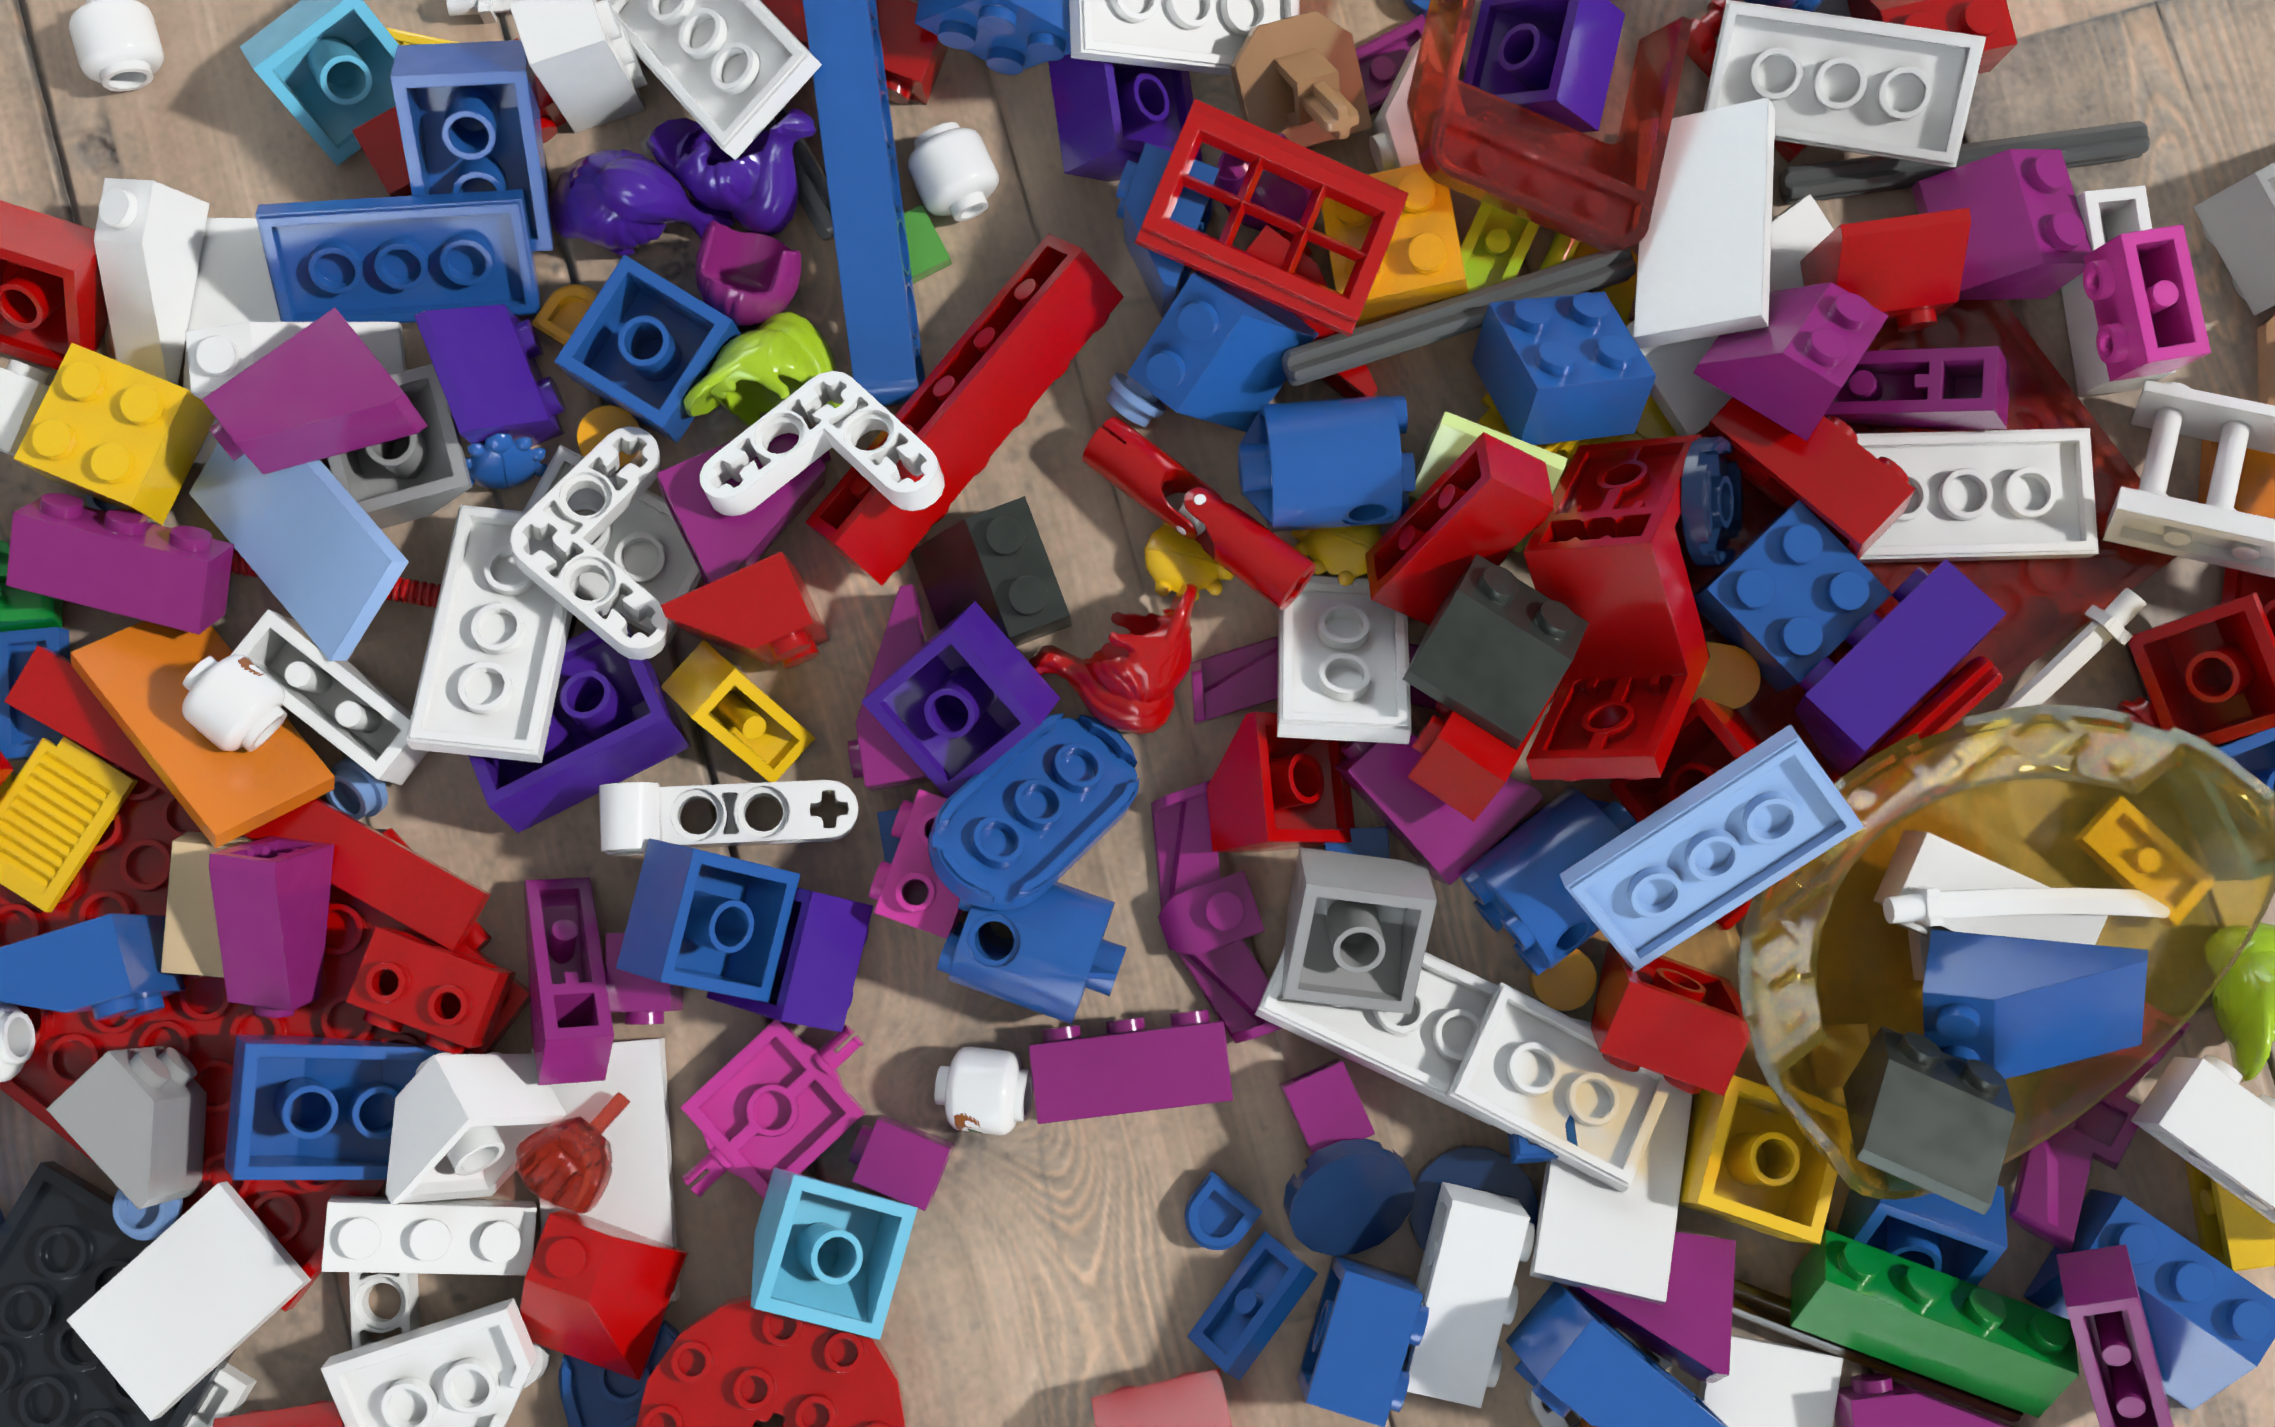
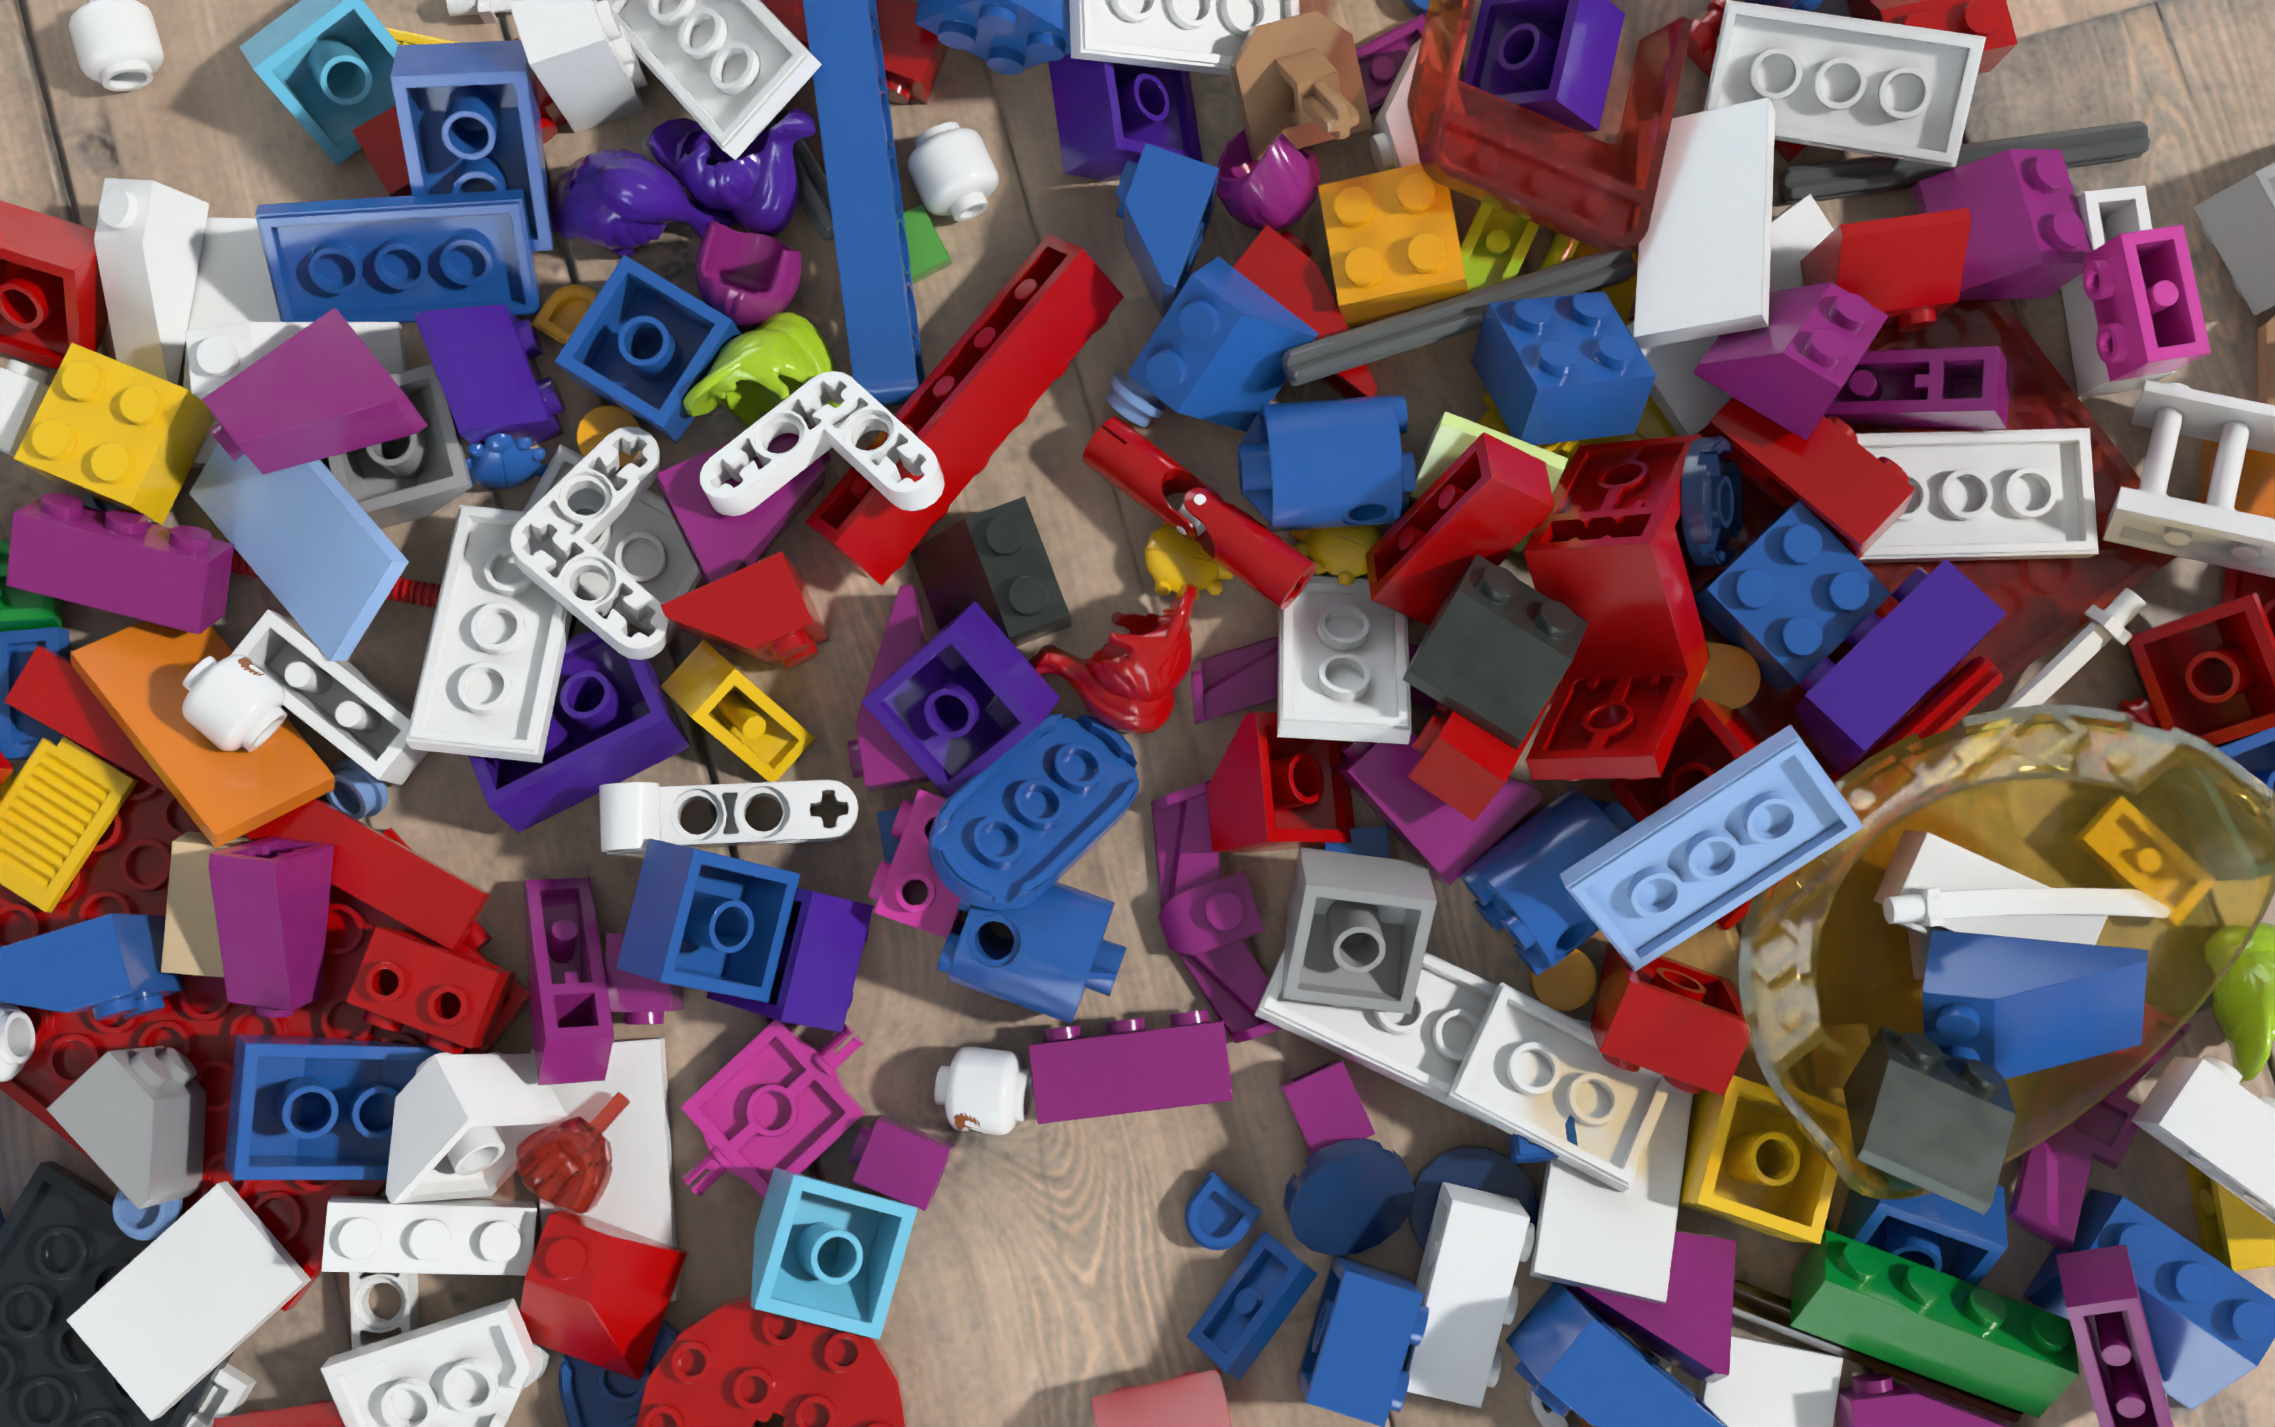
red piece [1134,99,1409,337] -> none

